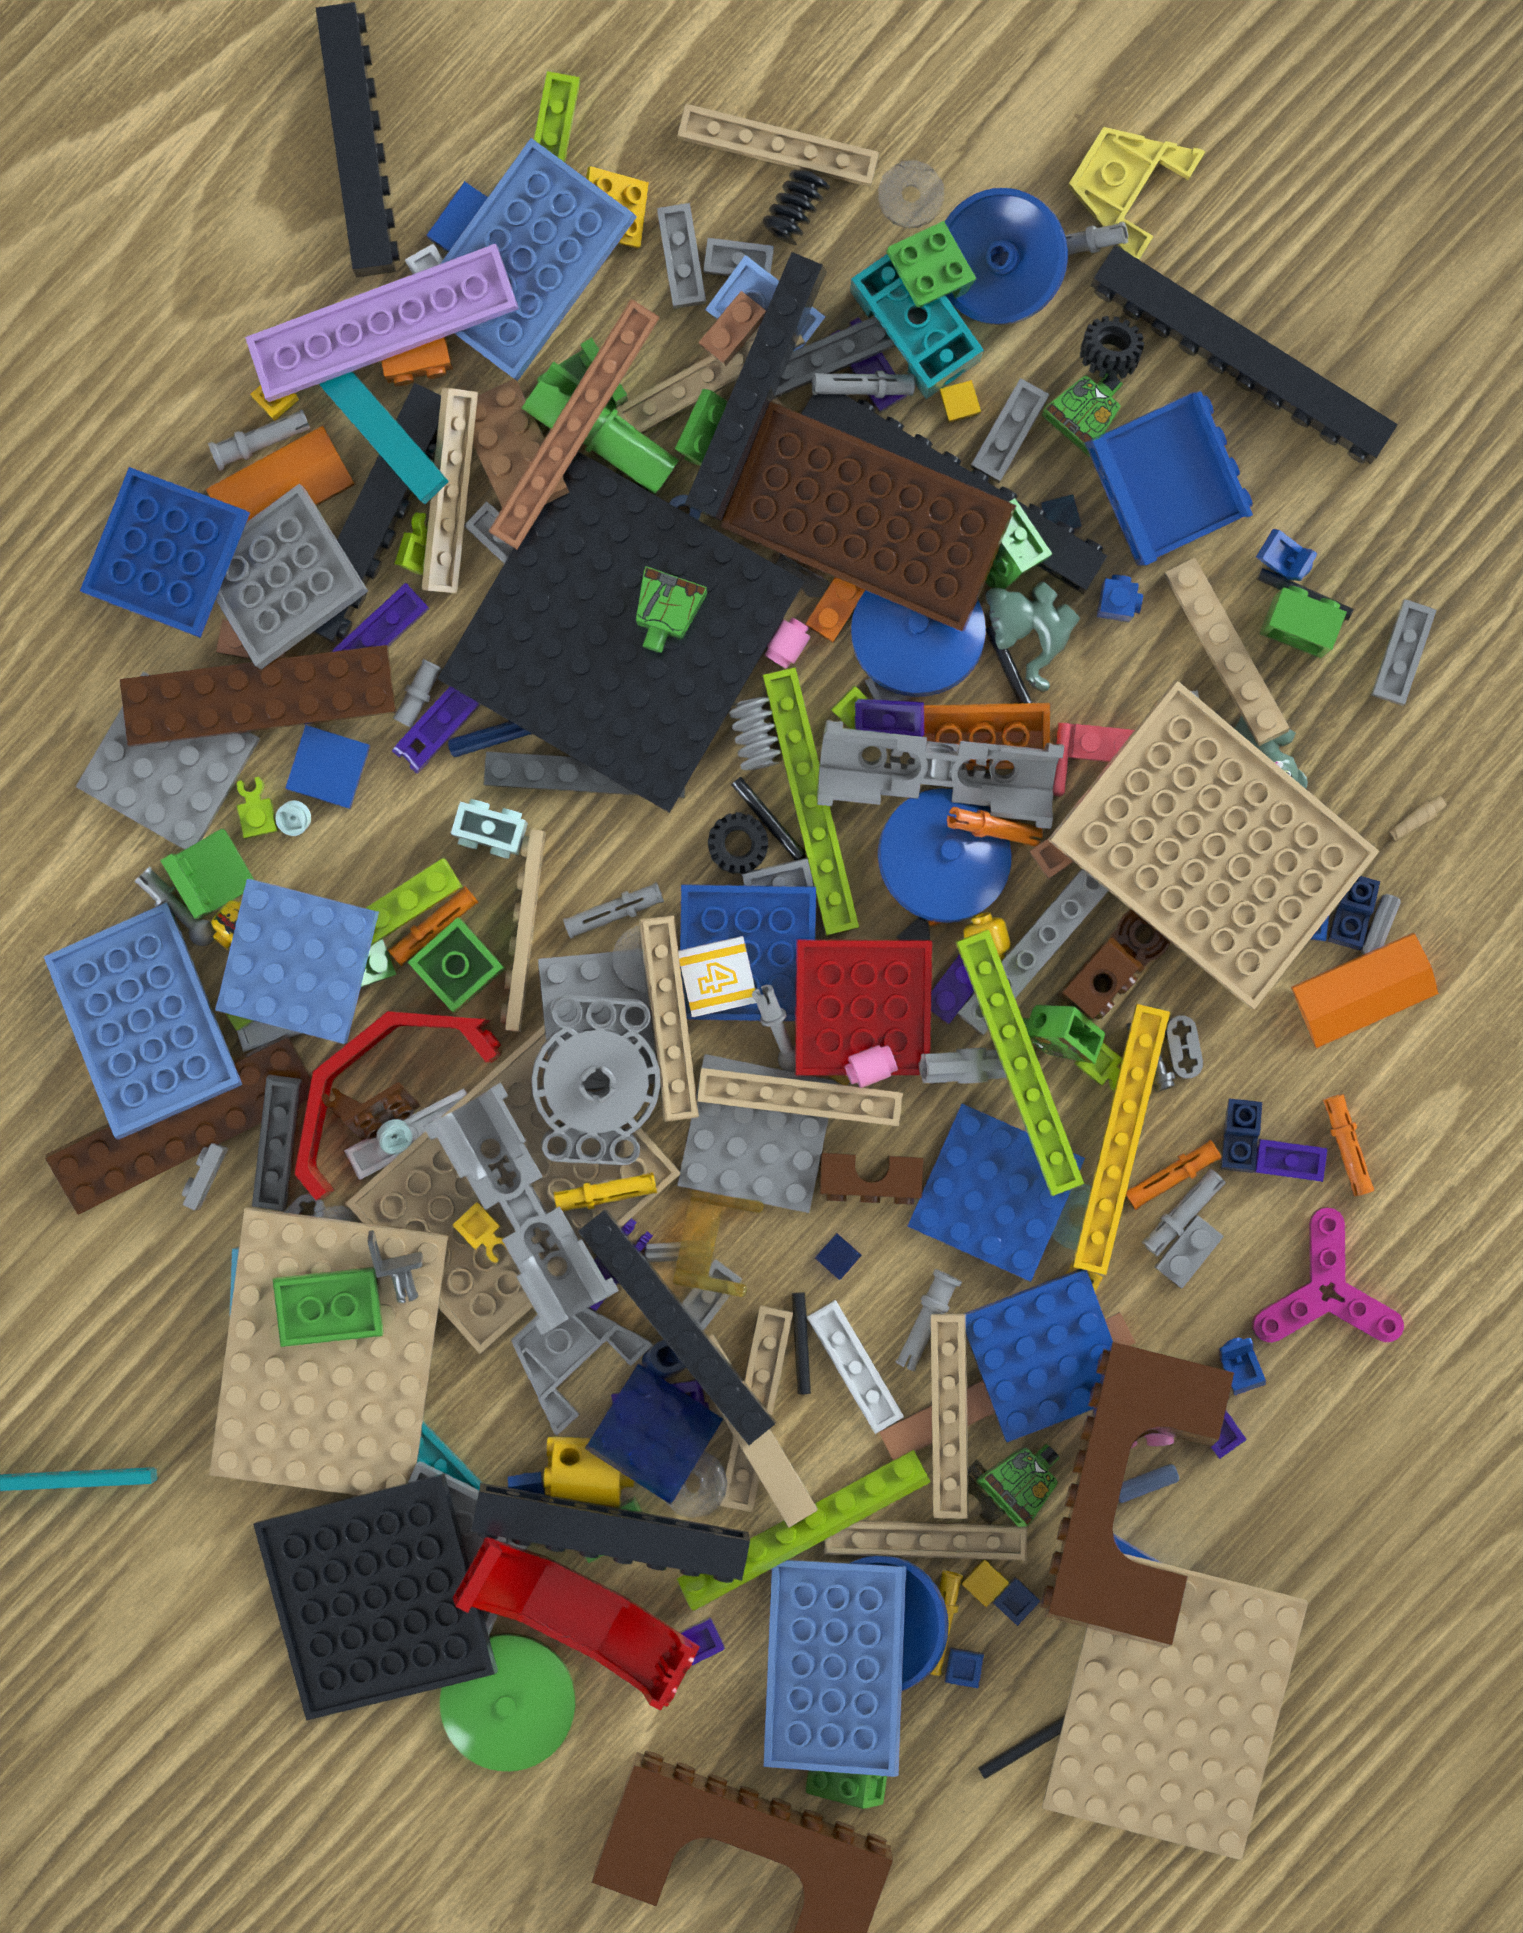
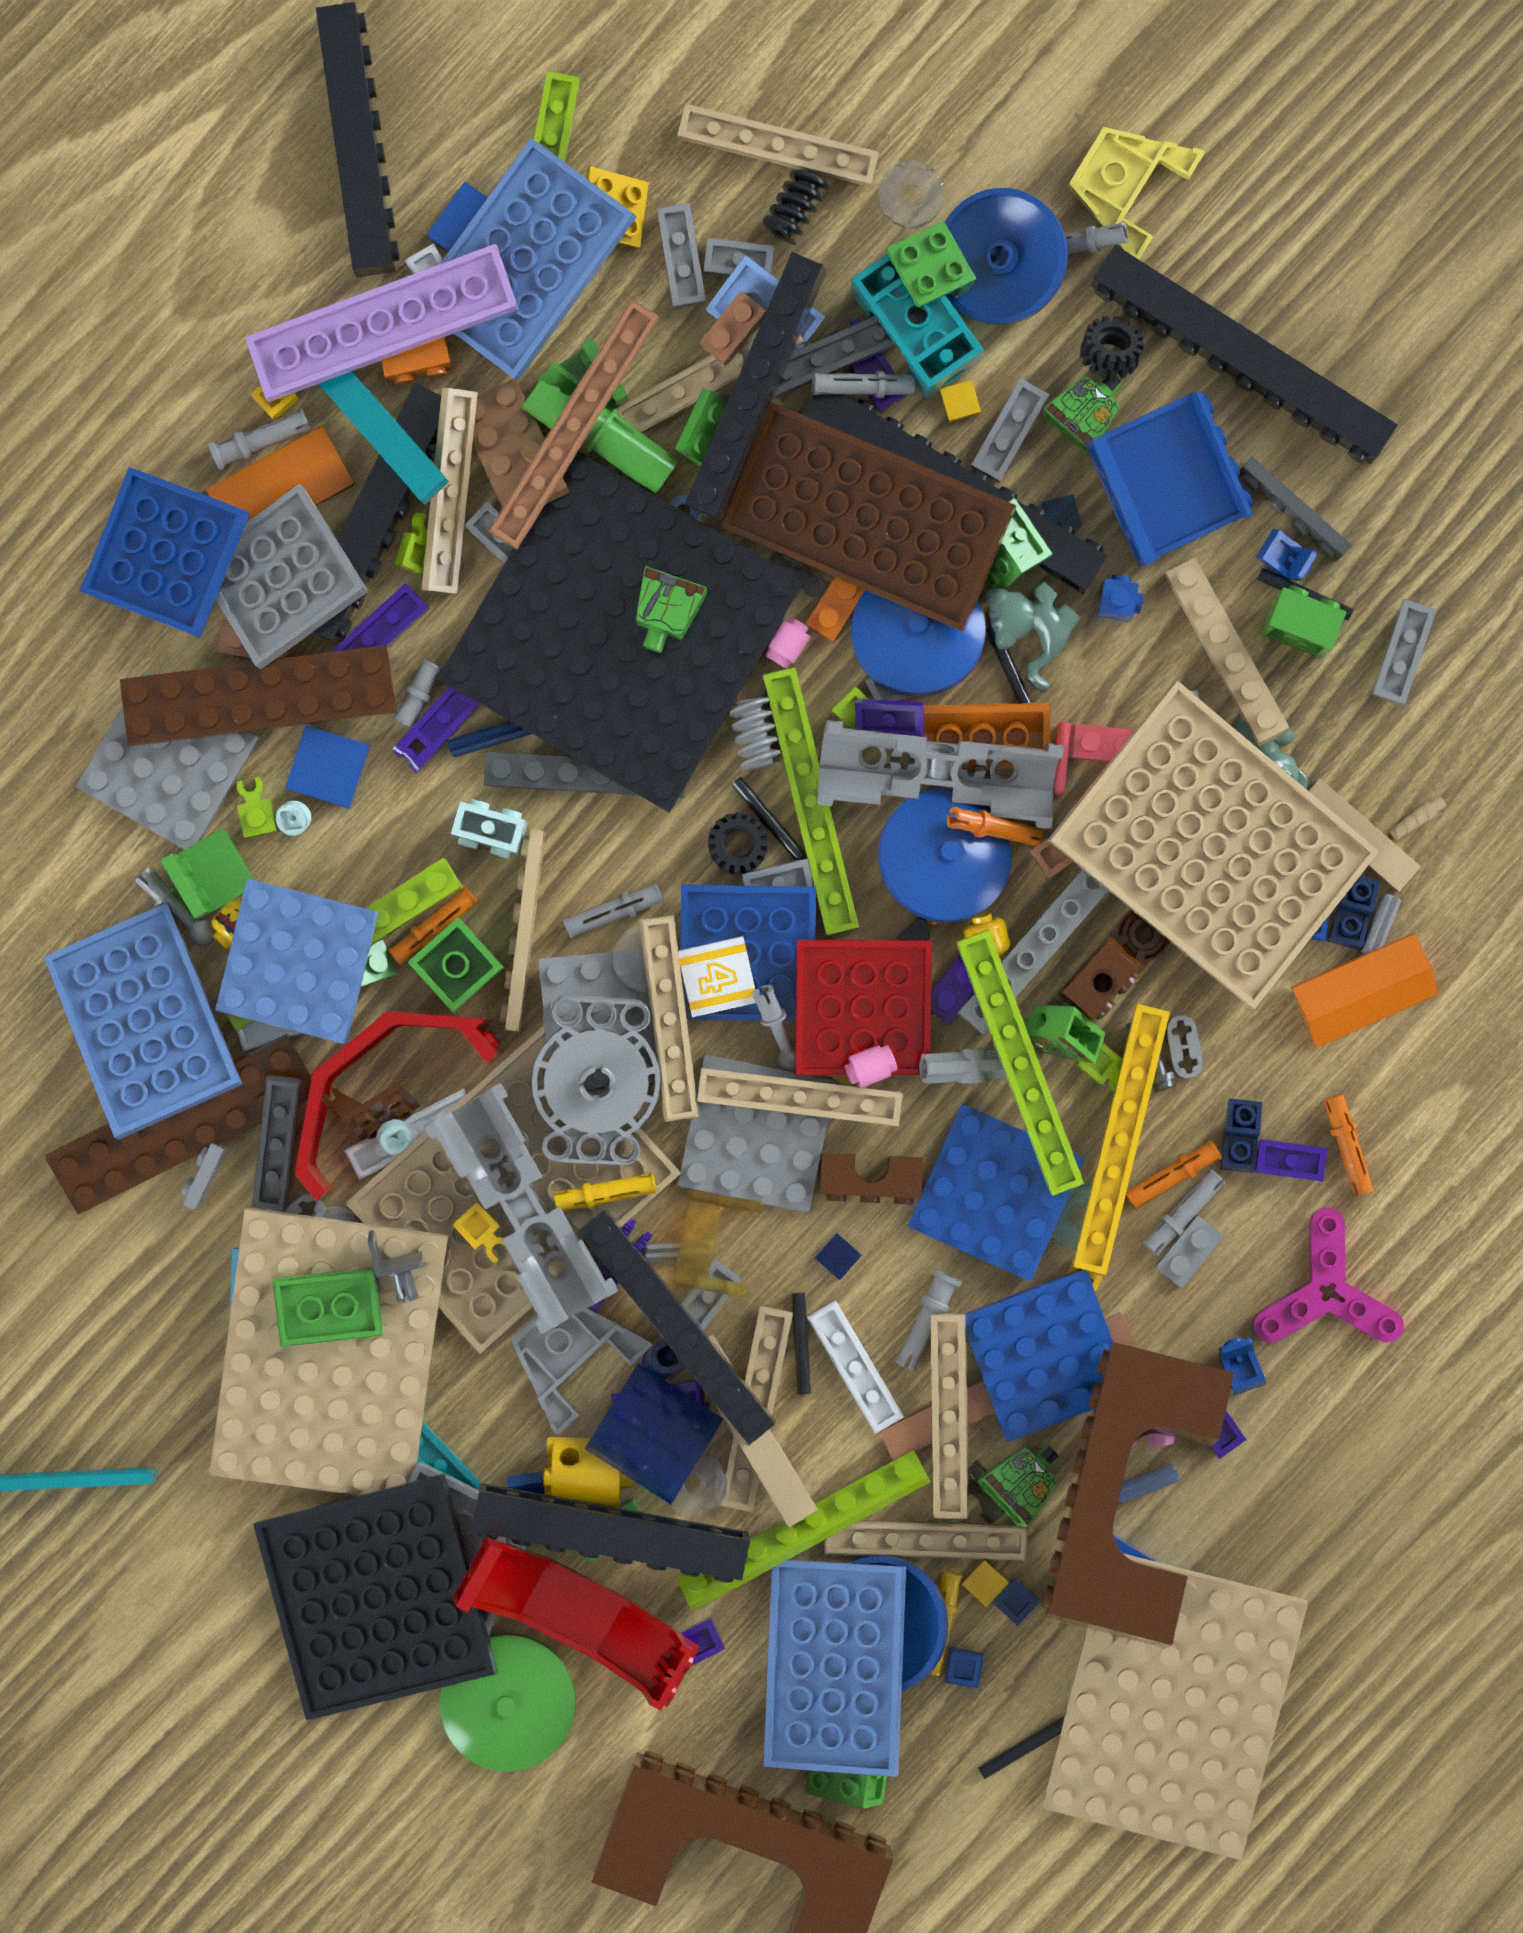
none -> dark grey plate [1240,457,1352,560]
none -> tan tile [1309,779,1421,893]

